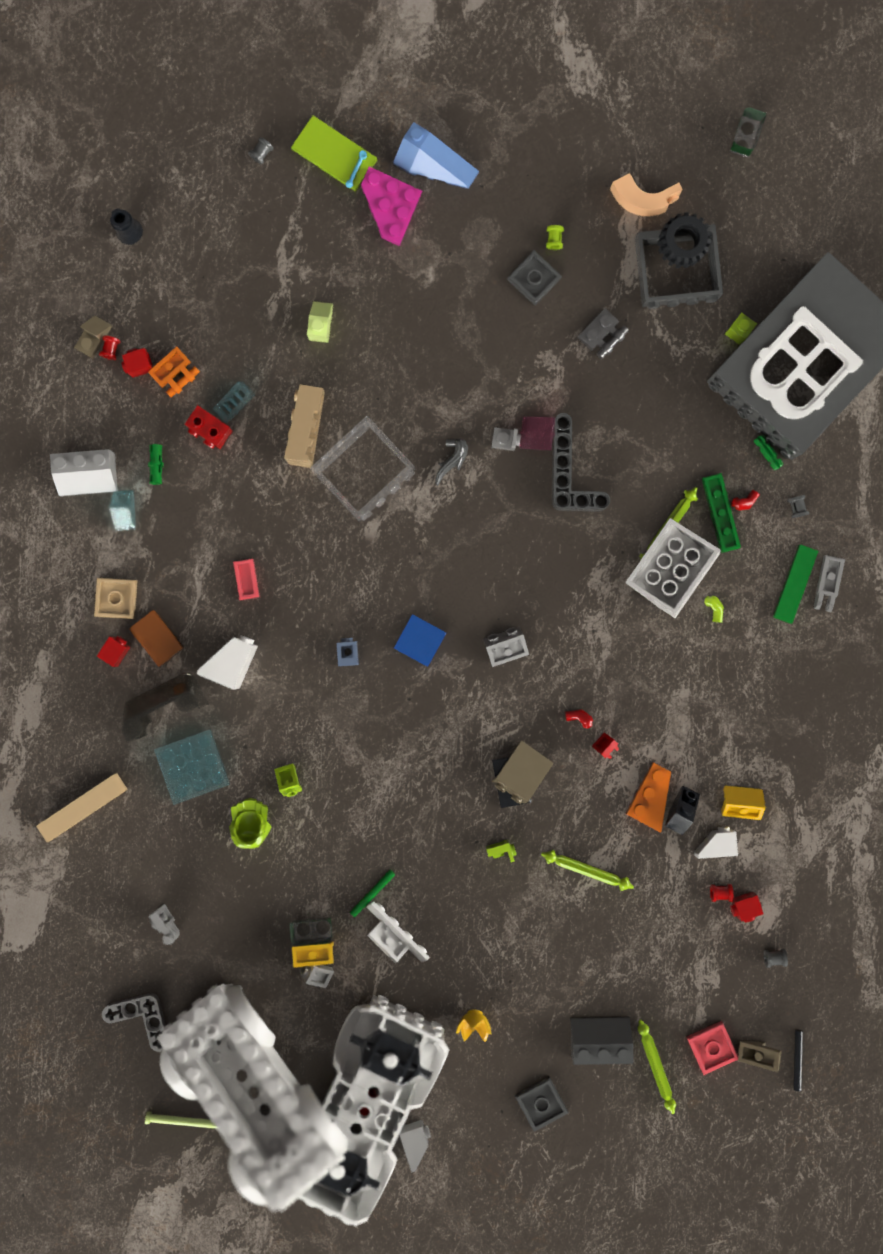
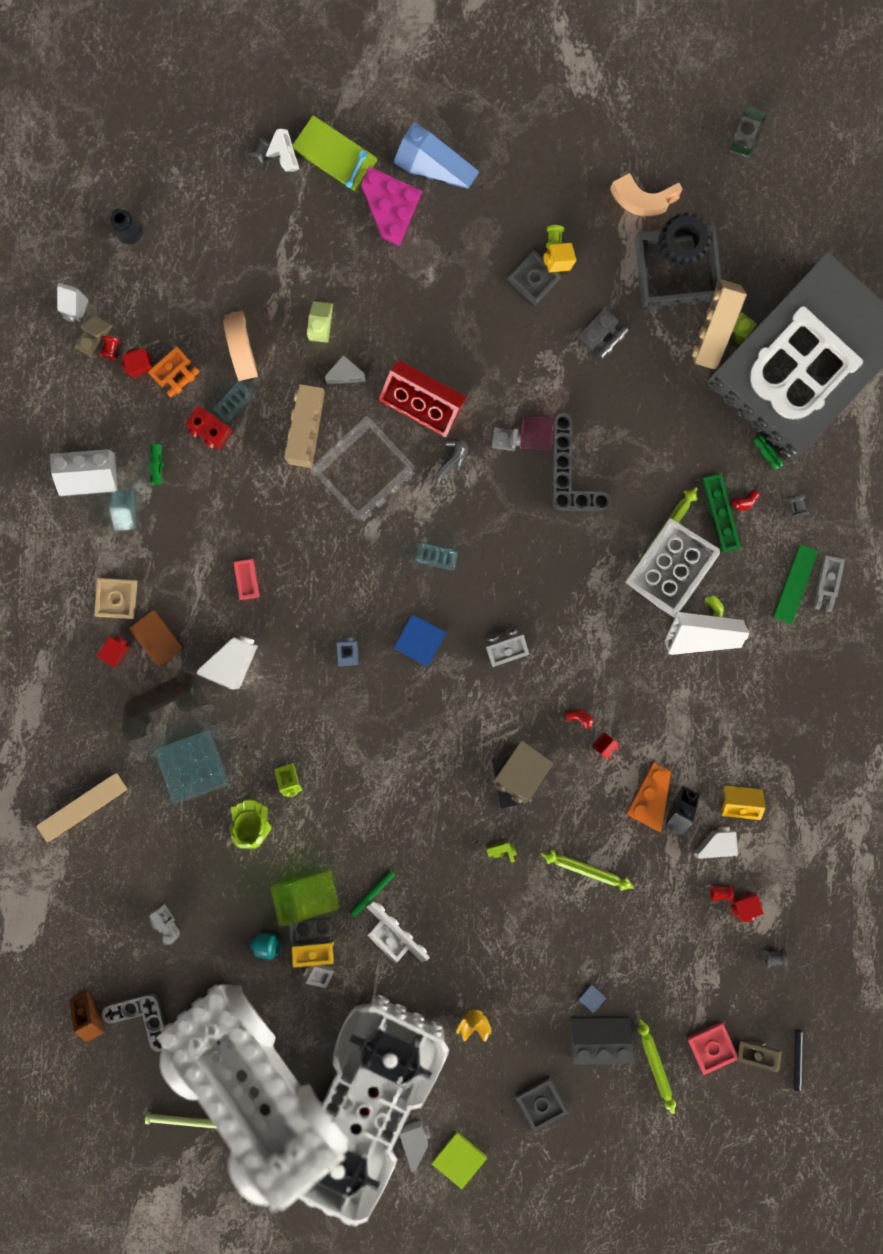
none -> light grey slope [57,282,89,322]
none -> dark orange slope [69,990,104,1042]
none -> light nougat arch [223,311,258,381]
none -> teal head [250,933,281,960]
none -> white slope [266,129,299,172]
none -> clear neon green slope [271,870,340,927]
none -> light grey slope [325,355,366,384]
none -> red slope [378,360,467,437]
none -> clear light blue slope [414,543,458,571]
none -> lime tile [432,1131,487,1189]
none -> yellow brick [544,243,576,272]
none -> sand blue tile [578,984,606,1013]
none -> white slope [665,612,749,655]
none -> tan wedge [691,279,747,370]

